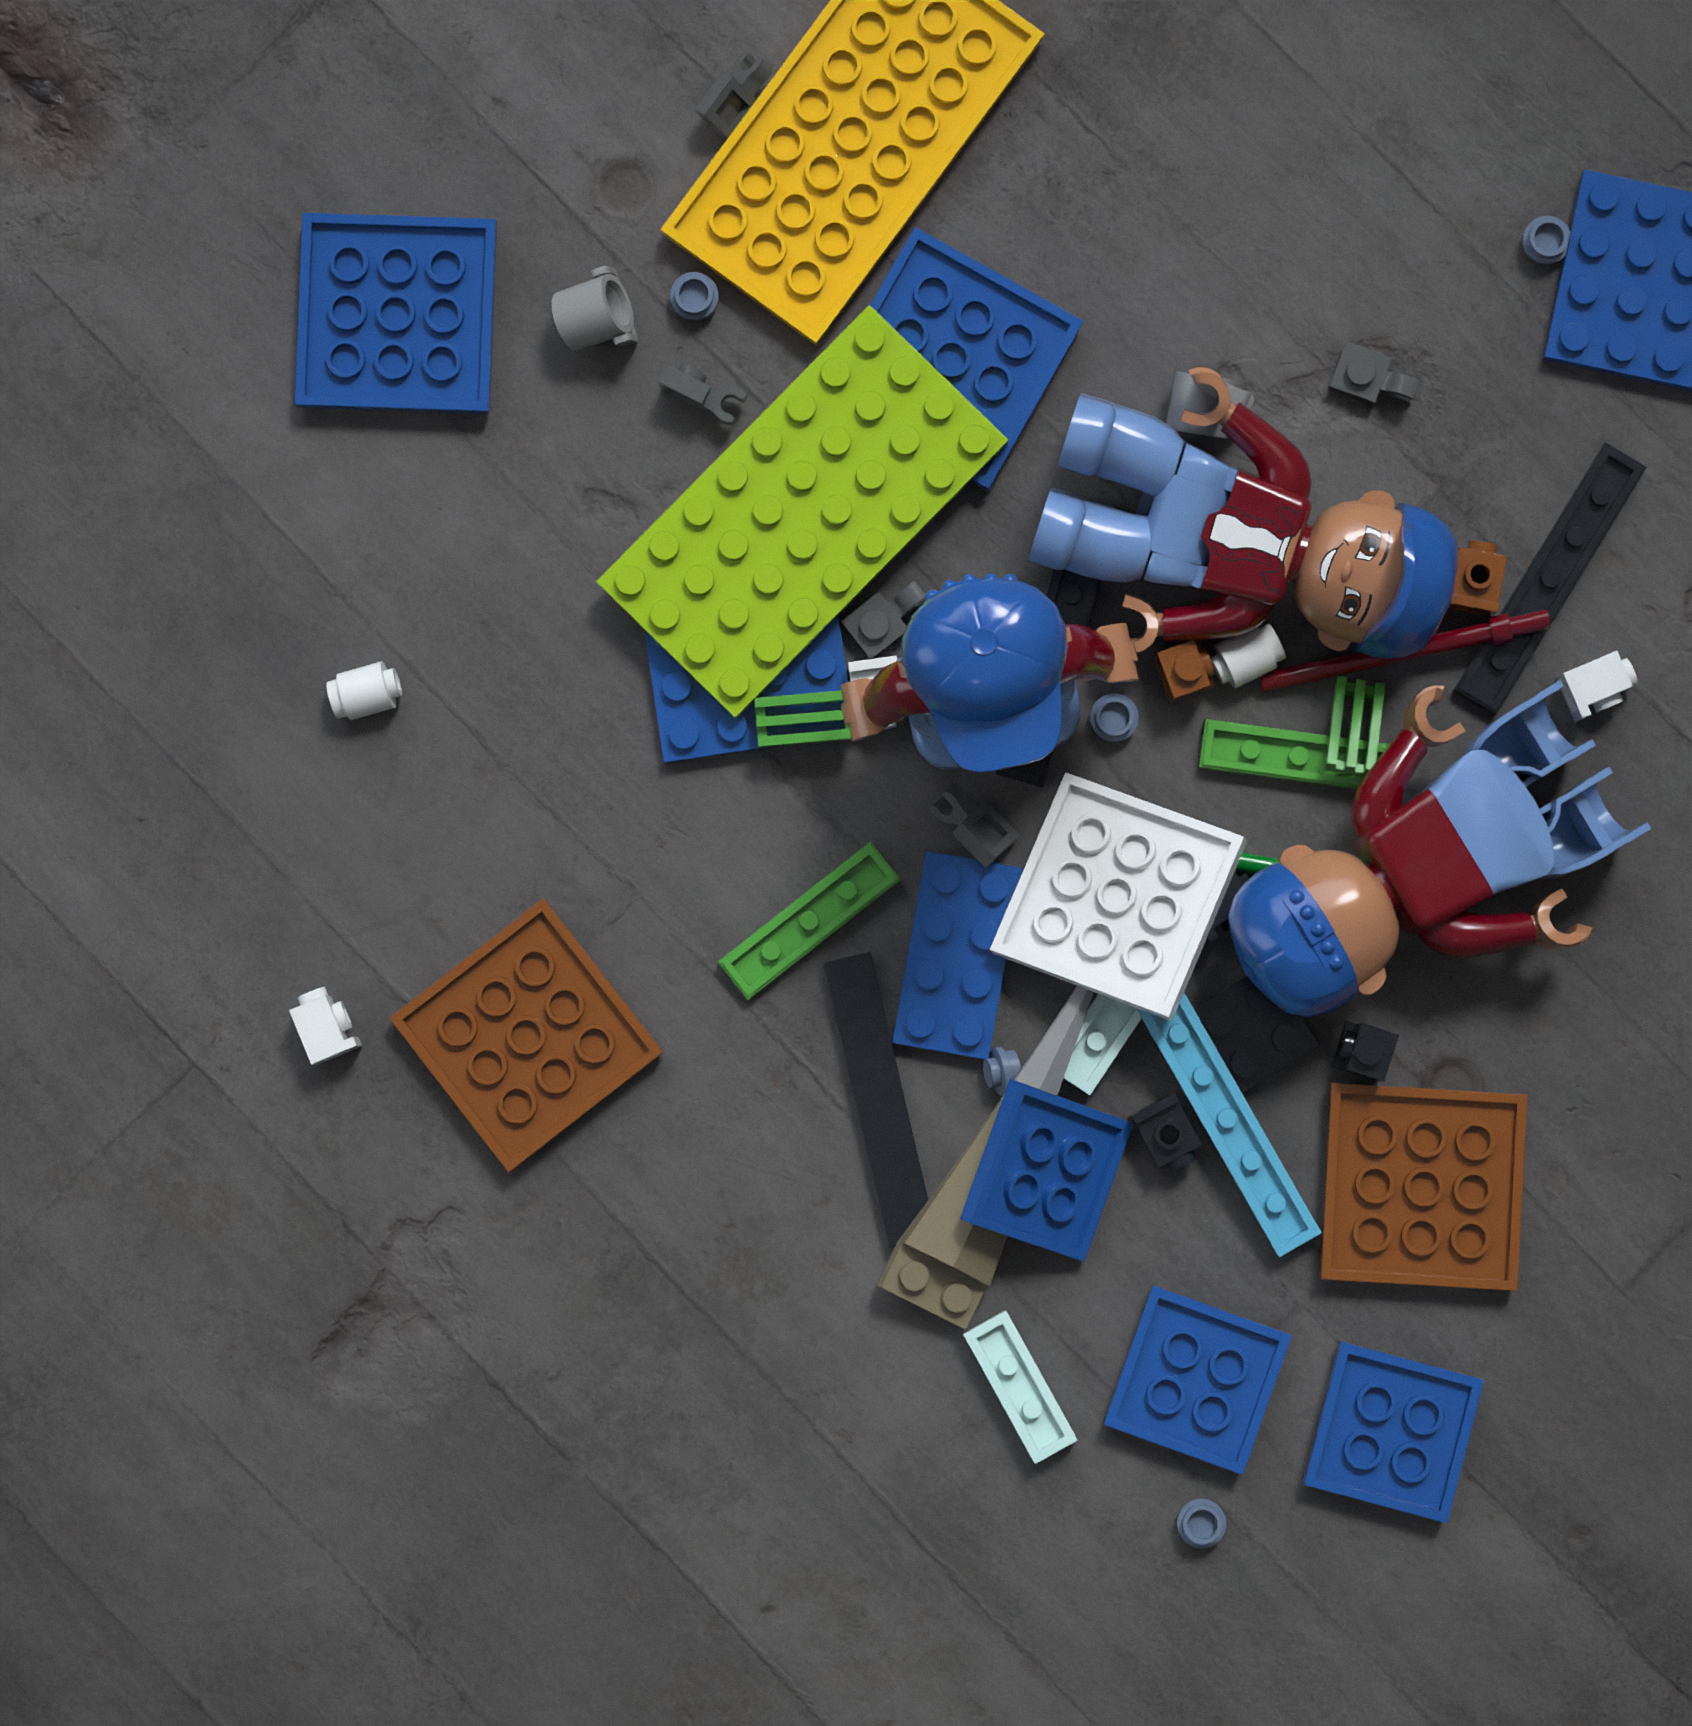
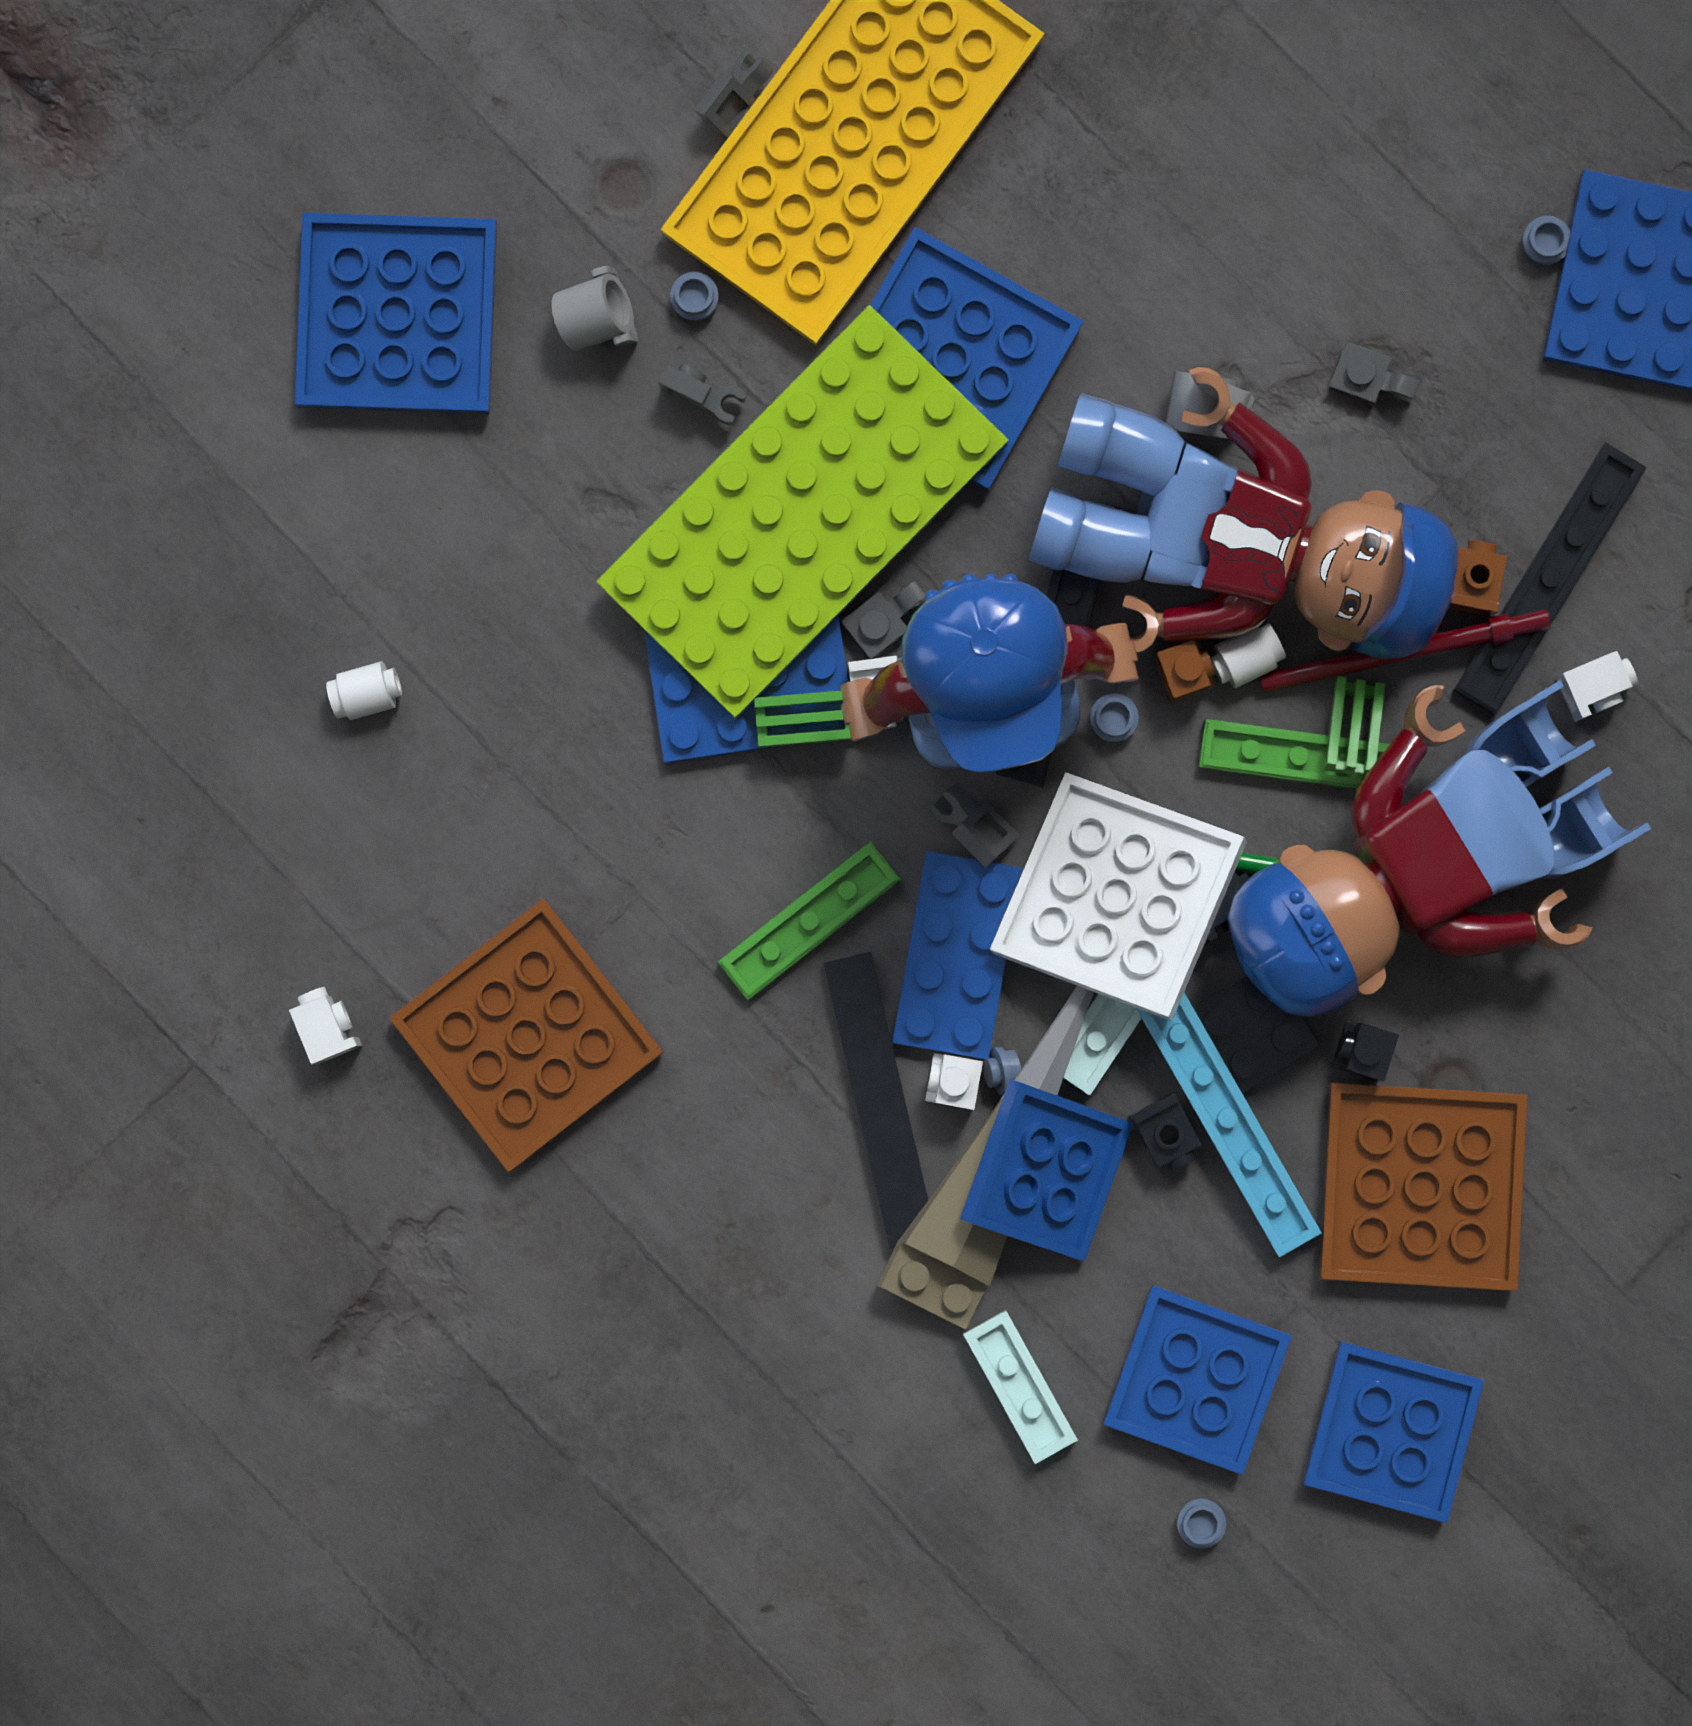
none -> white brick [925,1053,983,1110]

